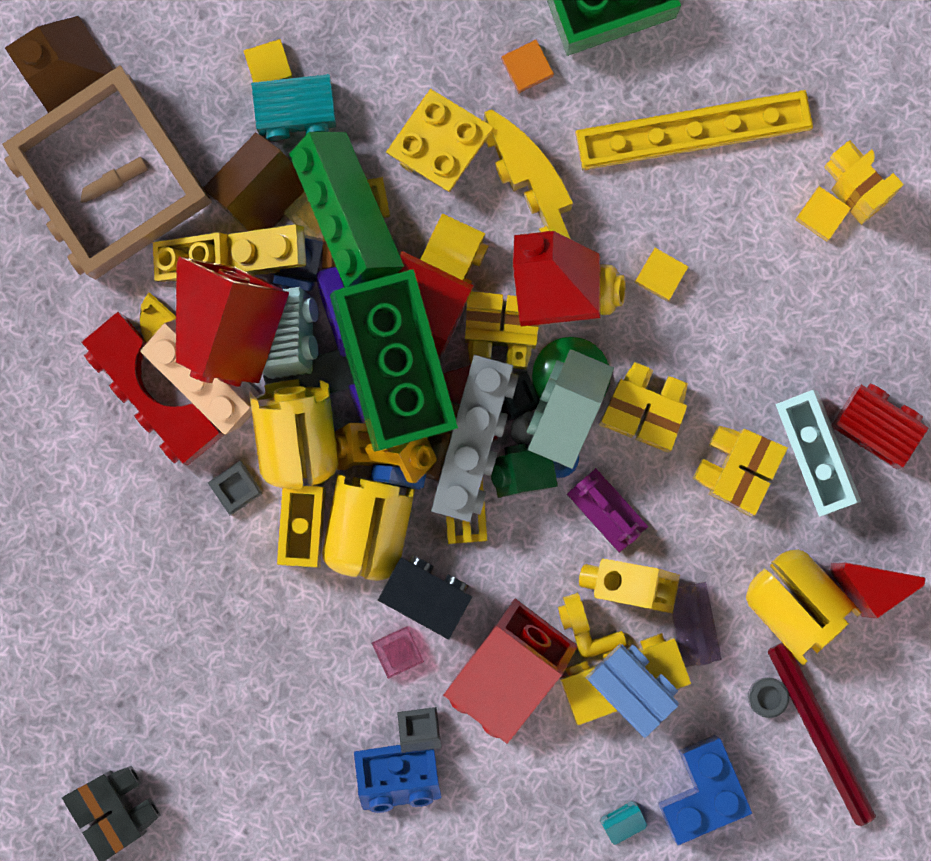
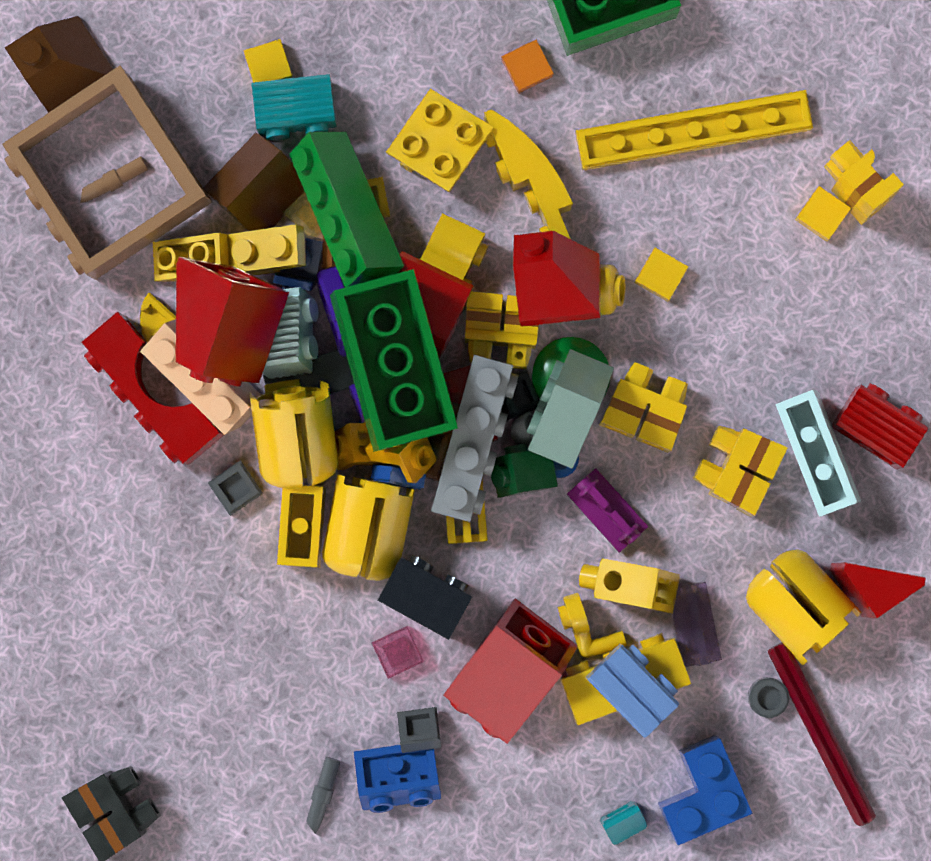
none -> dark grey piece [306,757,341,834]

